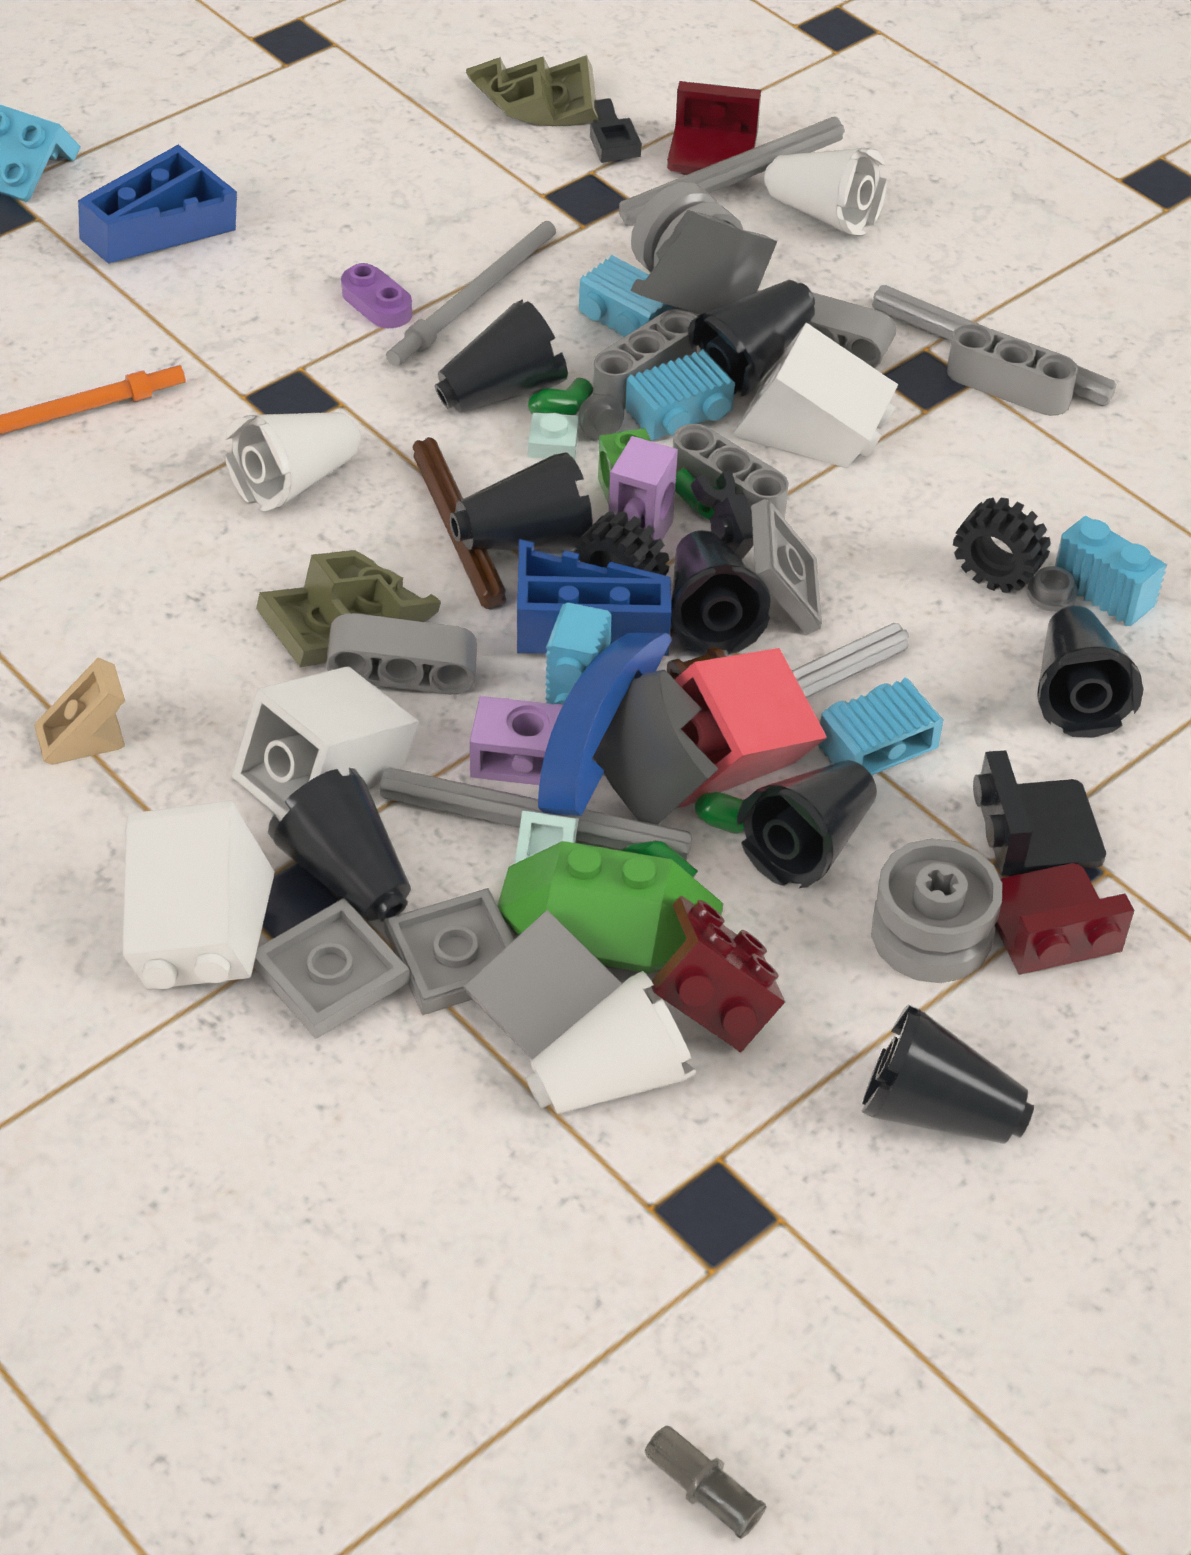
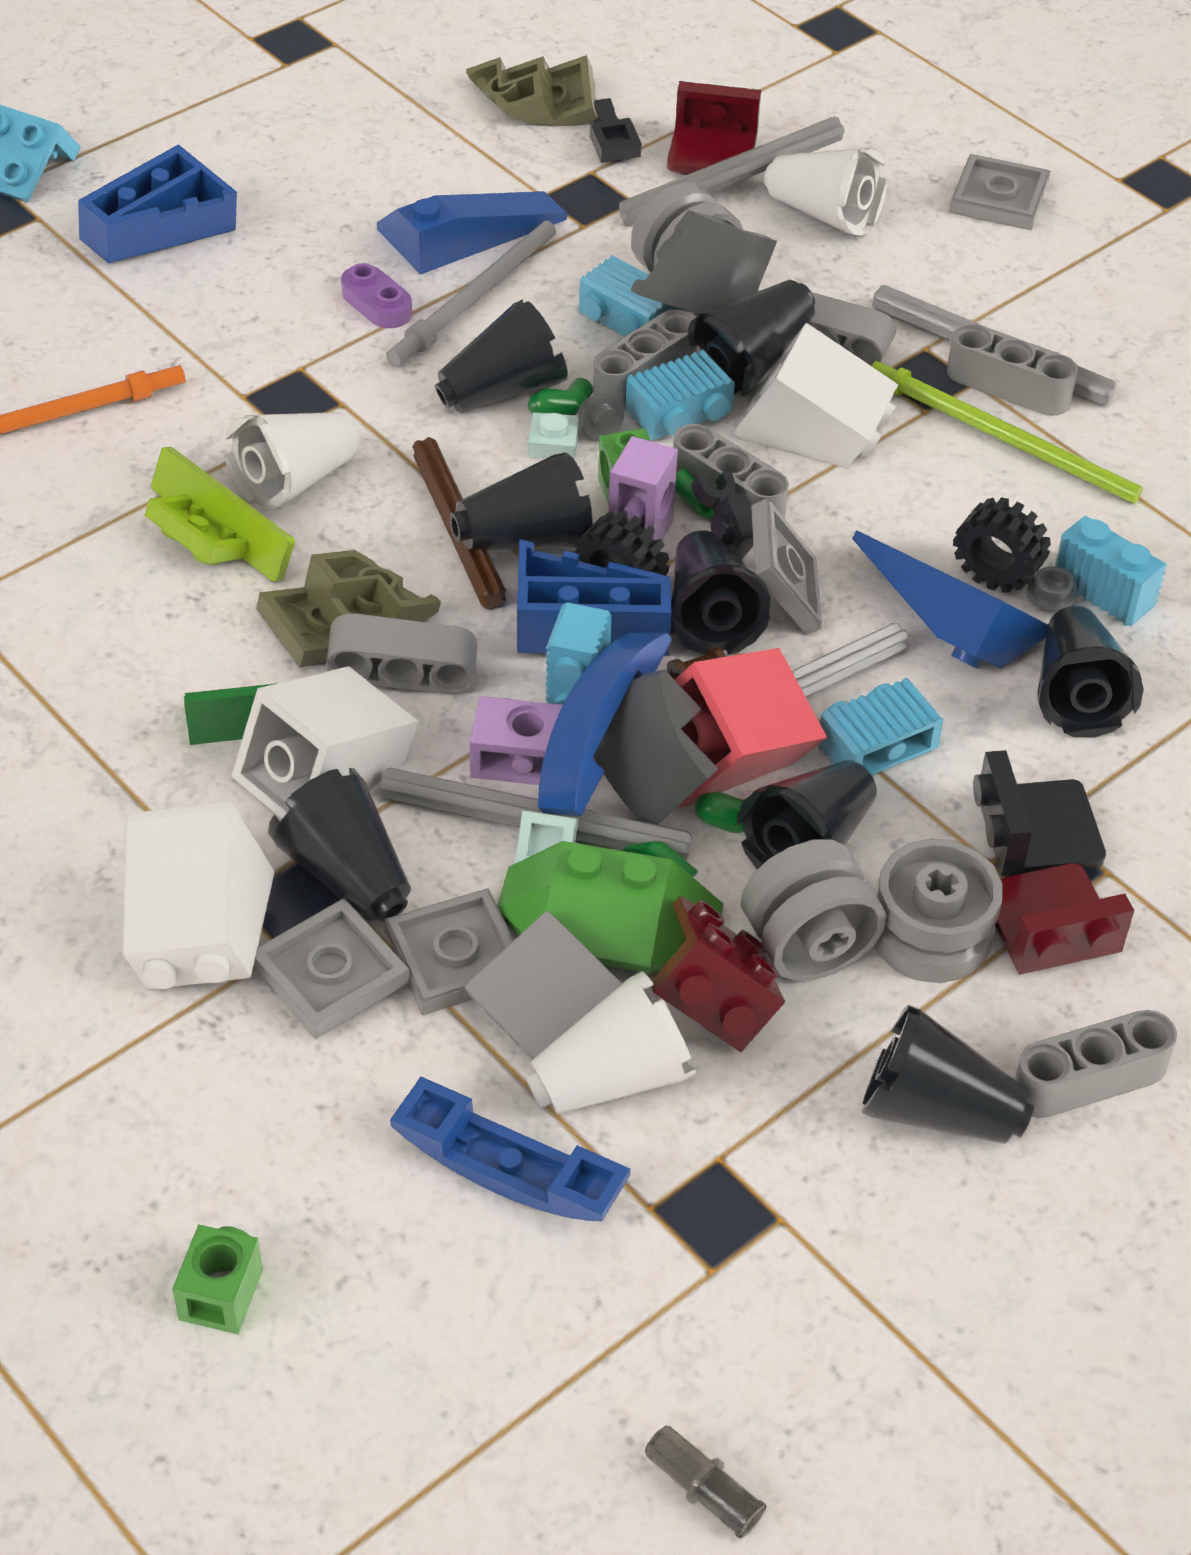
tan slope [34,657,125,765] -> none
none -> lime bracket [144,447,295,582]
none -> bright green brick [172,1224,263,1334]
none -> green panel [184,683,277,745]
none -> blue wedge [377,191,567,275]
none -> blue slope [390,1076,631,1222]
none -> light grey wheel [741,840,887,981]
none -> blue wedge [852,530,1048,669]
none -> lime bar [871,361,1143,504]
none -> light grey tile [949,154,1051,230]
none -> light grey beam [1014,1010,1177,1118]

